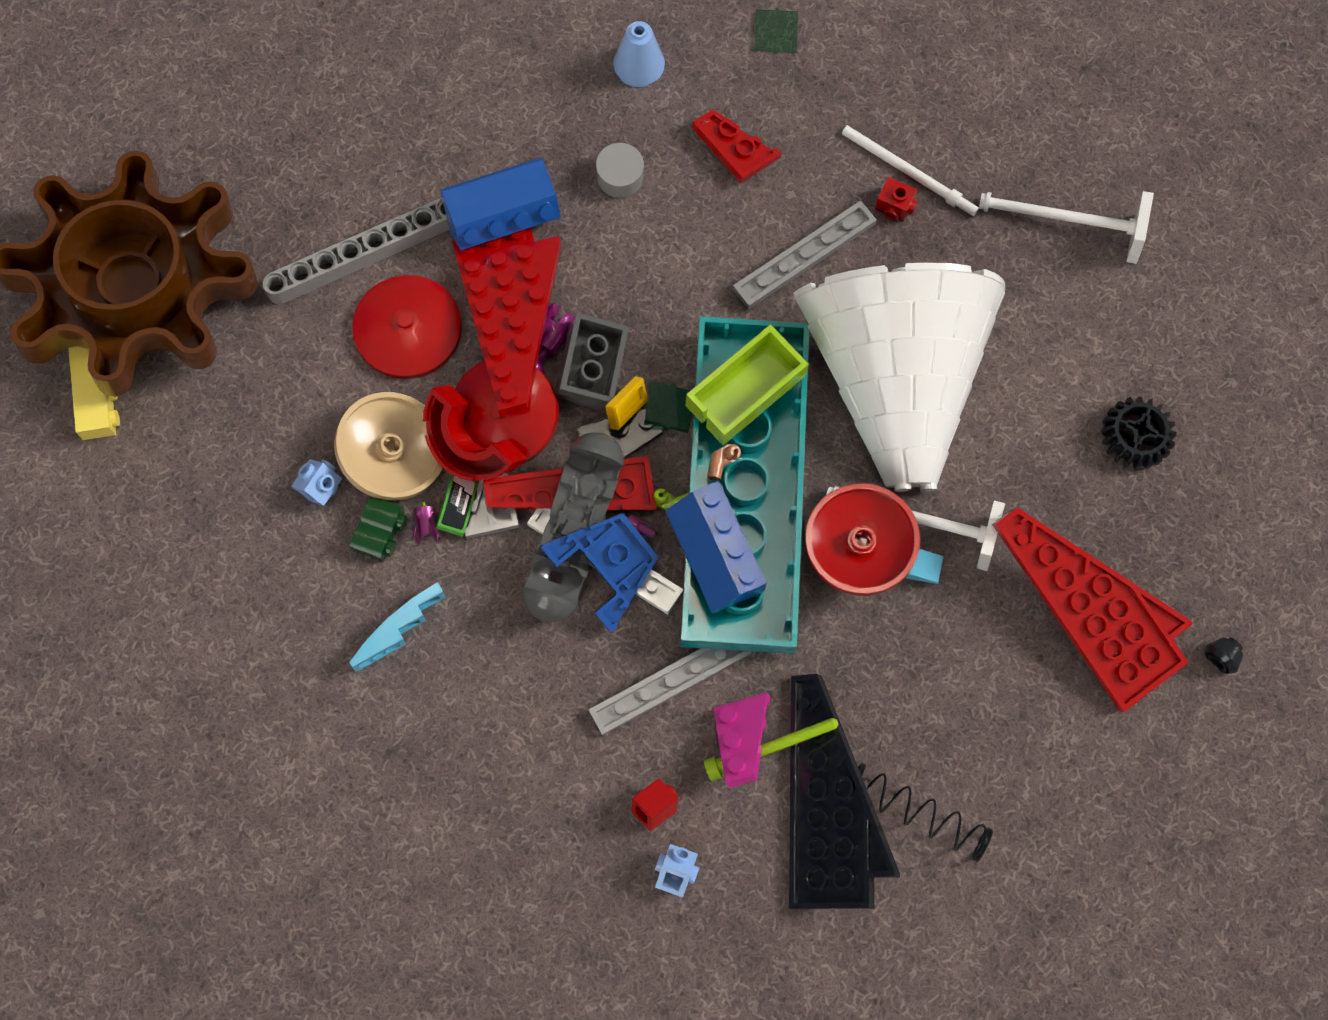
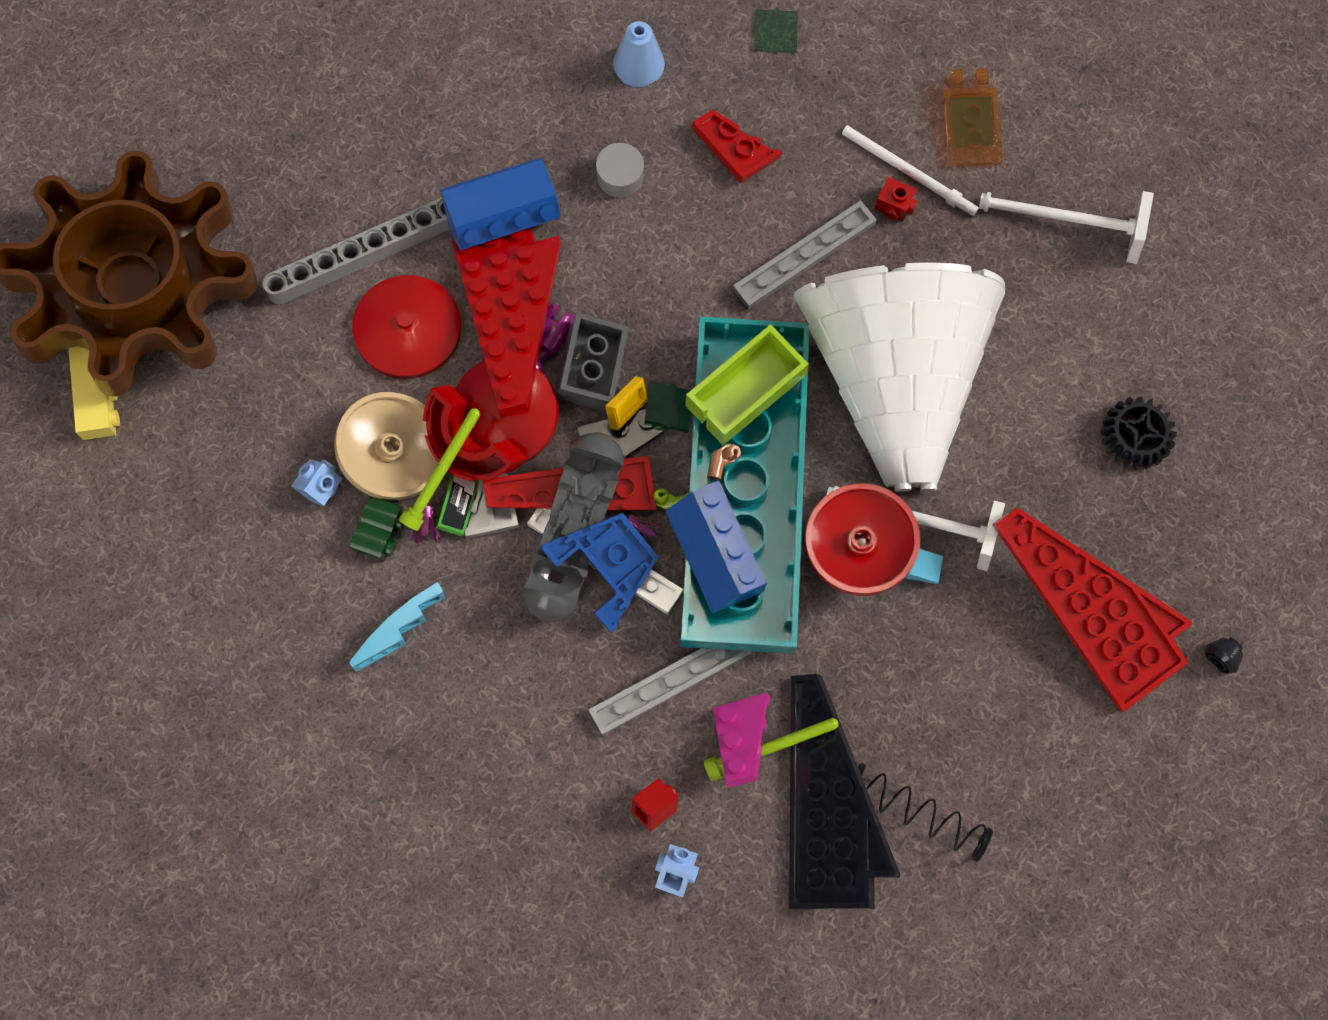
none -> lime piece [399,408,480,531]
none -> clear orange tile [943,68,1003,167]

